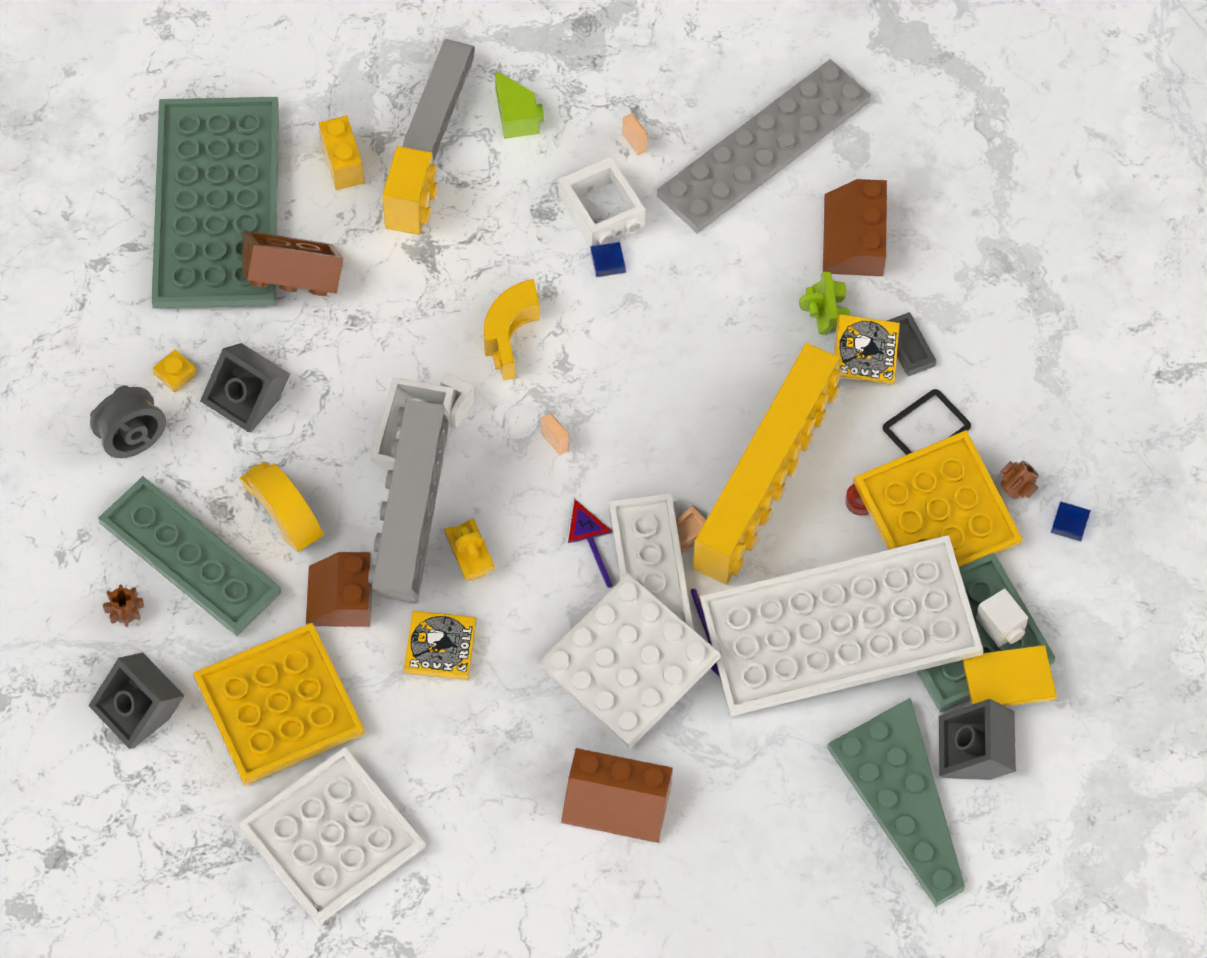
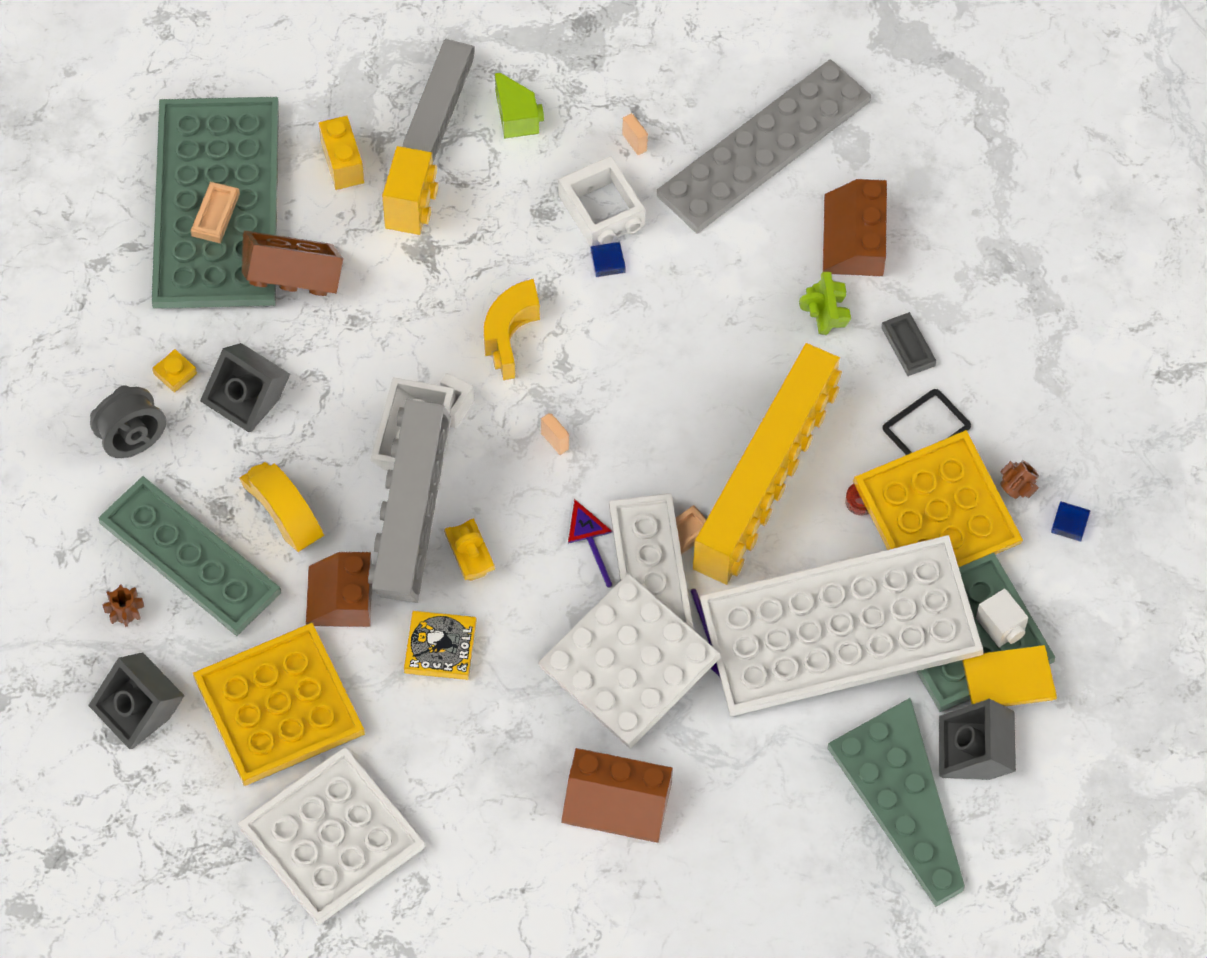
tile [834,314,900,385] -> none
none -> light nougat tile [191,182,240,243]

